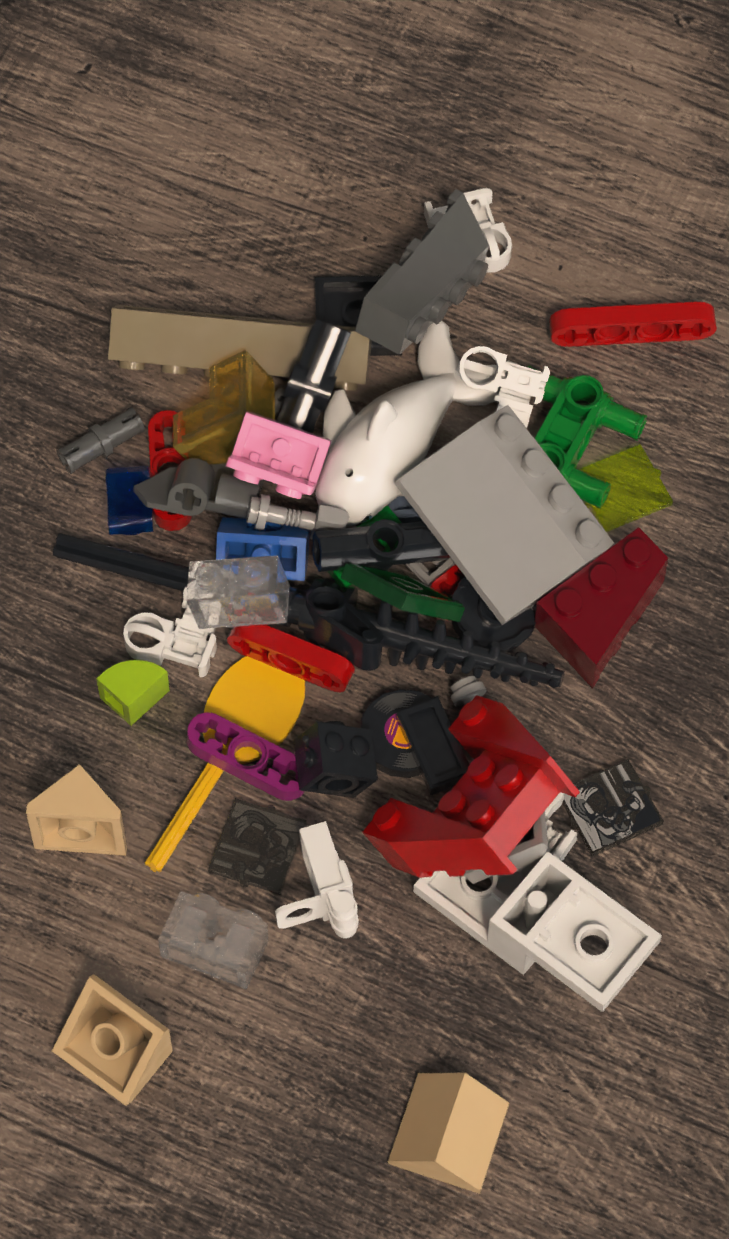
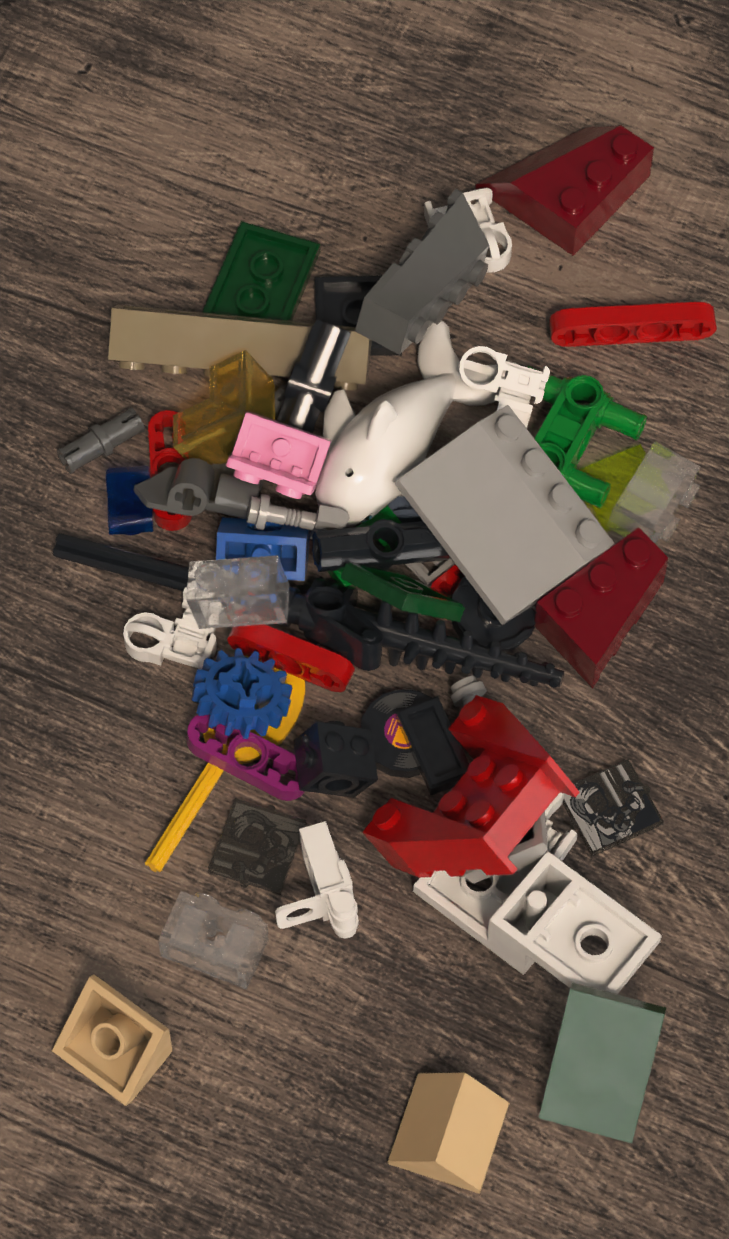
tan slope [26,764,127,856] -> none
lime brick [96,660,170,726] -> none
none -> blue gear [192,648,292,739]
none -> dark green tile [203,221,321,321]
none -> dark red wedge [475,125,654,256]
none -> tile [539,983,666,1144]
none -> clear brick [606,441,701,545]

